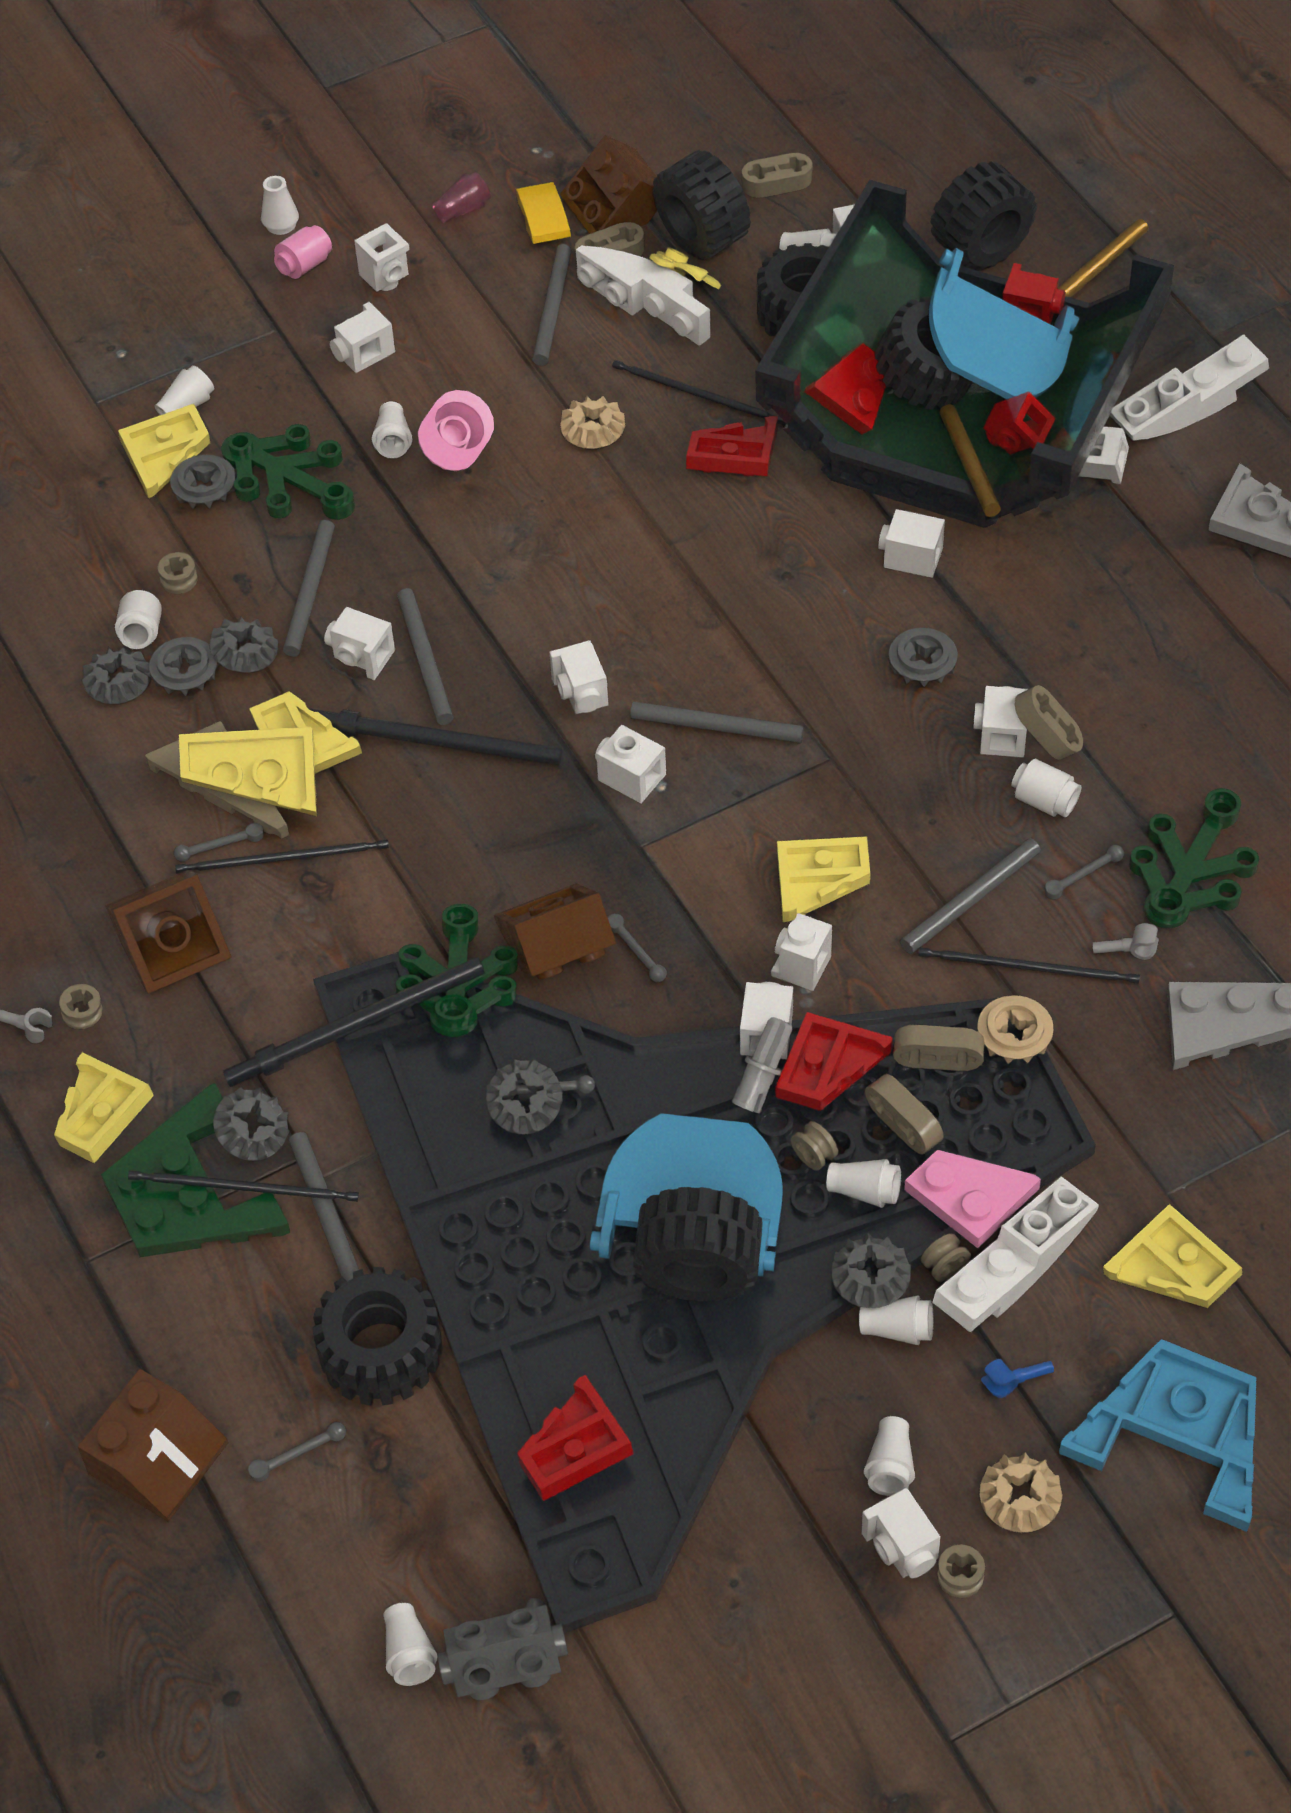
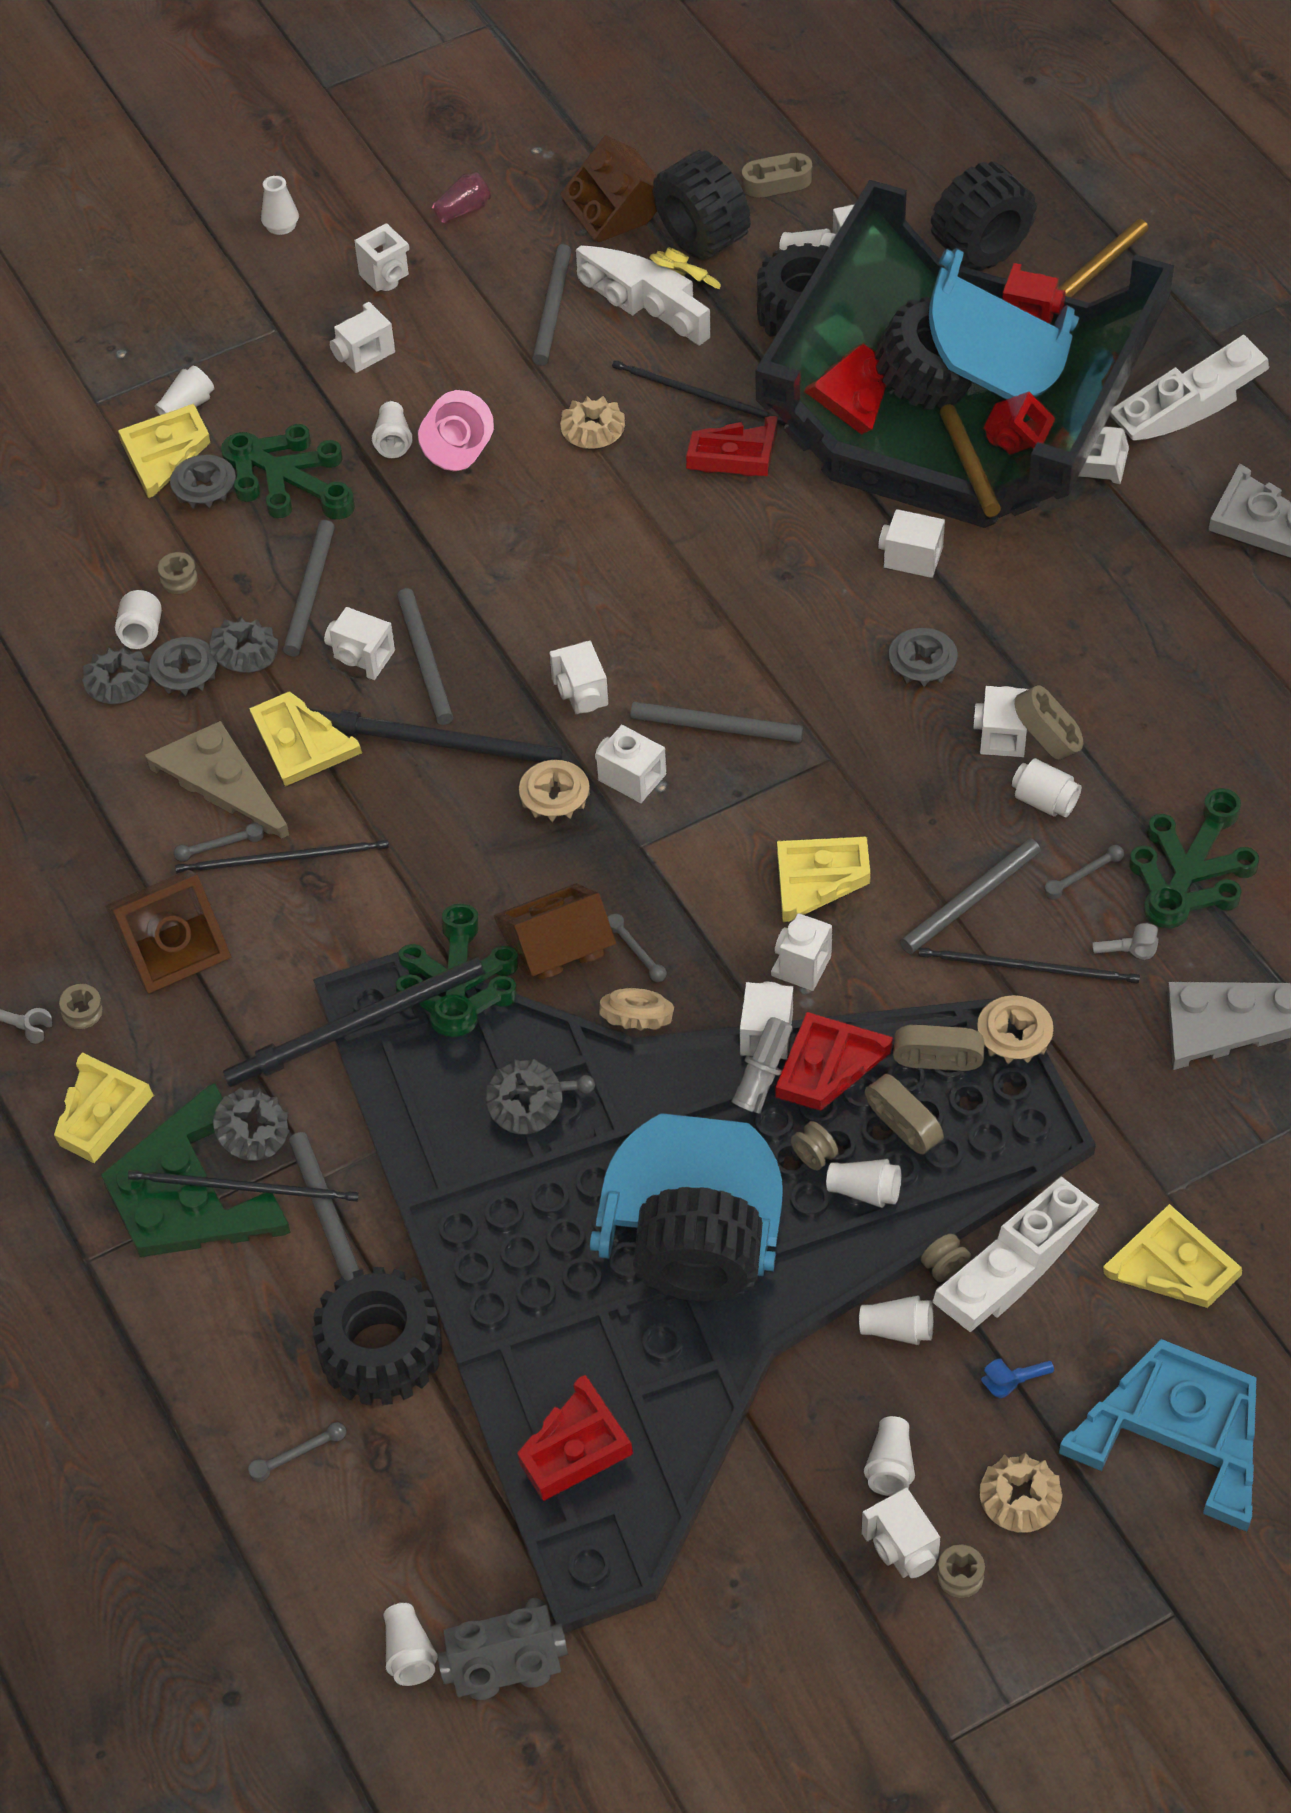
reddish brown slope [78,1368,229,1522] -> none
light yellow wing [179,727,317,816] -> none
bright pink brick [274,225,332,279] -> none
yellow slope [516,182,571,244] -> none
dark tan beam [575,222,645,265] -> none
dark grey gear [831,1233,911,1308] -> none
bright pink wing [904,1150,1041,1248] -> none
none -> tan gear [519,760,590,822]
none -> tan gear [599,988,674,1031]

